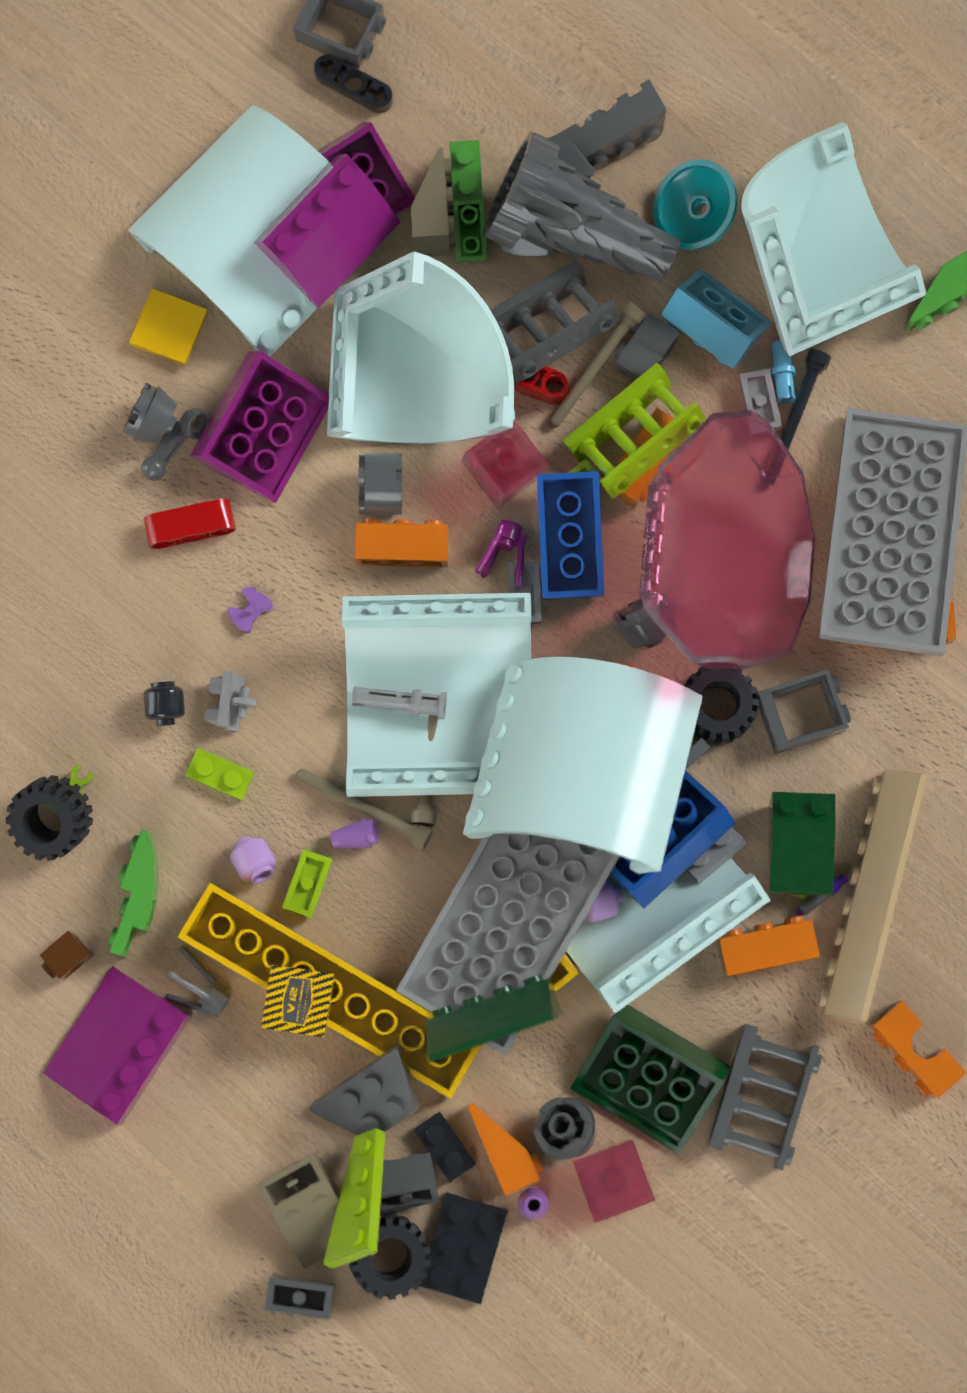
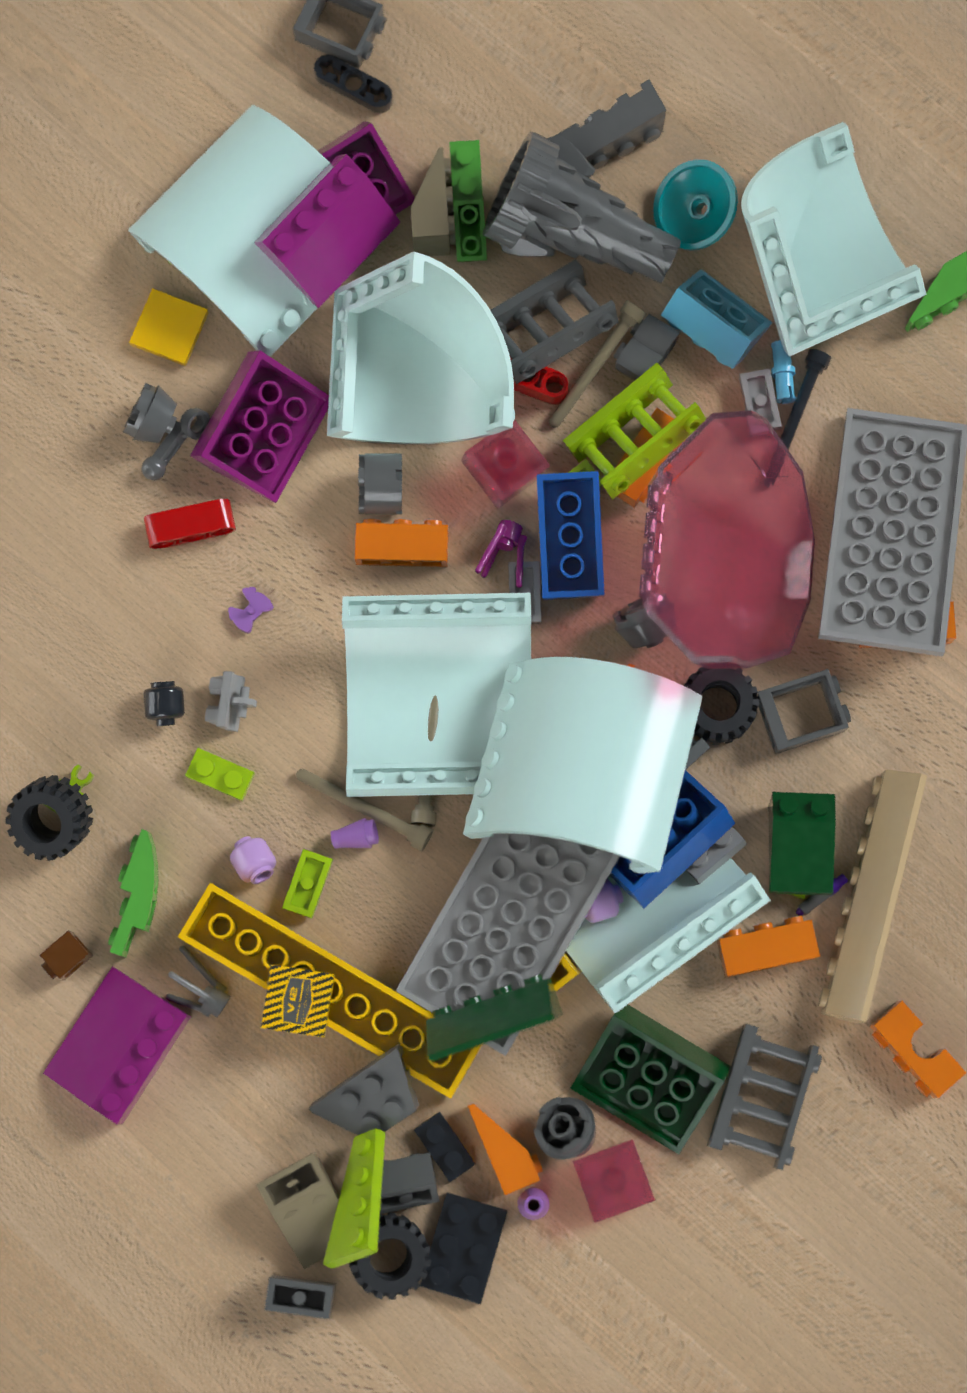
light grey pin [352,686,447,720] -> none

